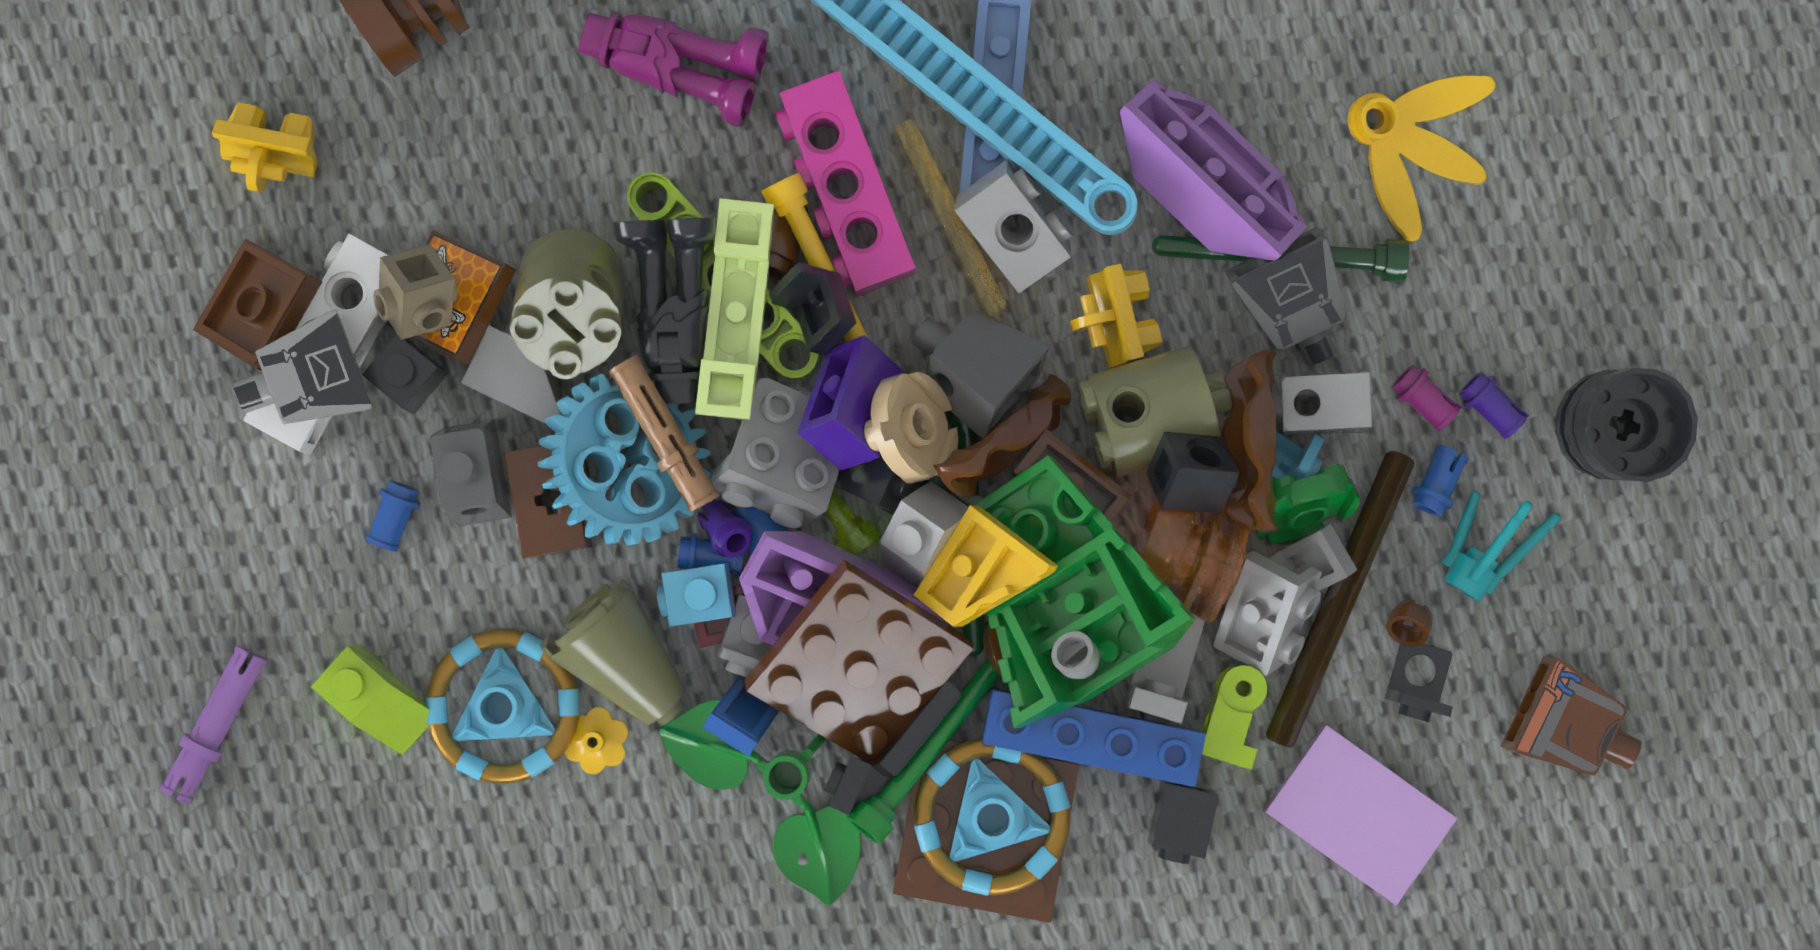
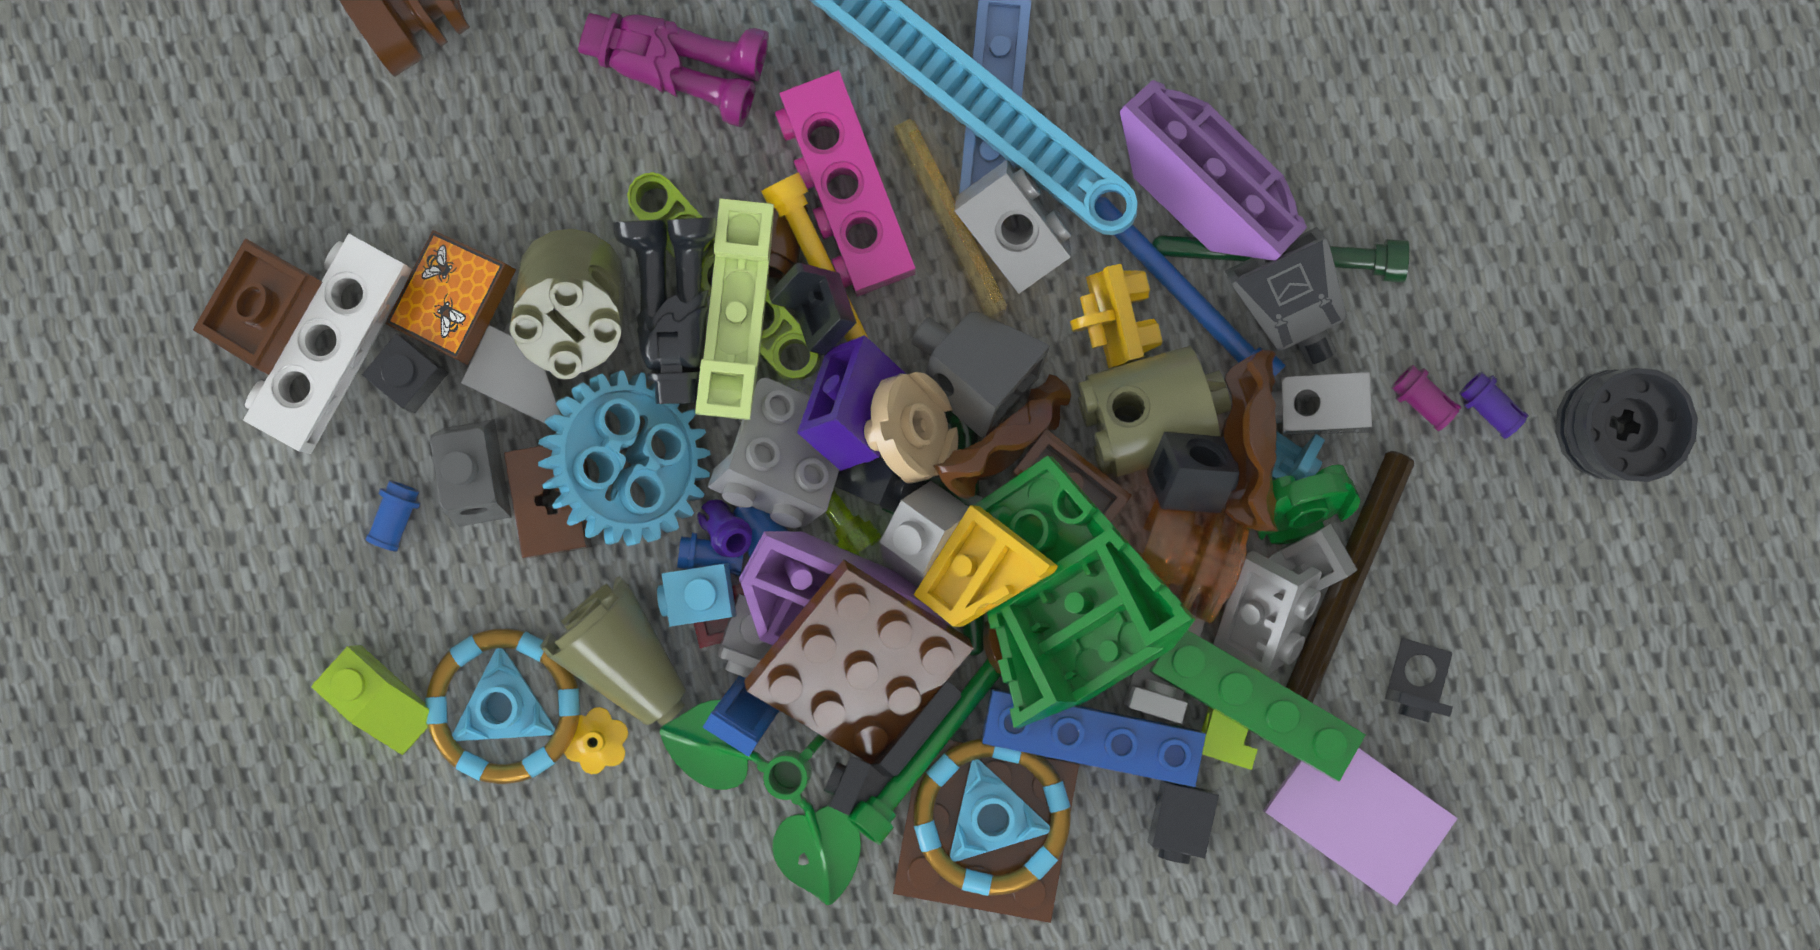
medium lavender pin [159,645,268,803] -> none
yellow hips [212,102,318,193] -> none
torso [233,309,373,424] -> none
dark tan brick [373,244,458,340] -> none
medium nougat pin [608,355,720,513] -> none
light grey hinge [1051,631,1100,679] -> none
yellow plant [1347,75,1496,242] -> none
reddish brown hinge [1386,599,1432,646] -> none
blue pin [1411,445,1469,517] -> none
teal plant [1441,491,1561,602] -> none
reddish brown torso [1500,656,1642,776] -> none
none -> blue piece [1095,197,1286,377]
none -> green plate [1149,630,1366,782]

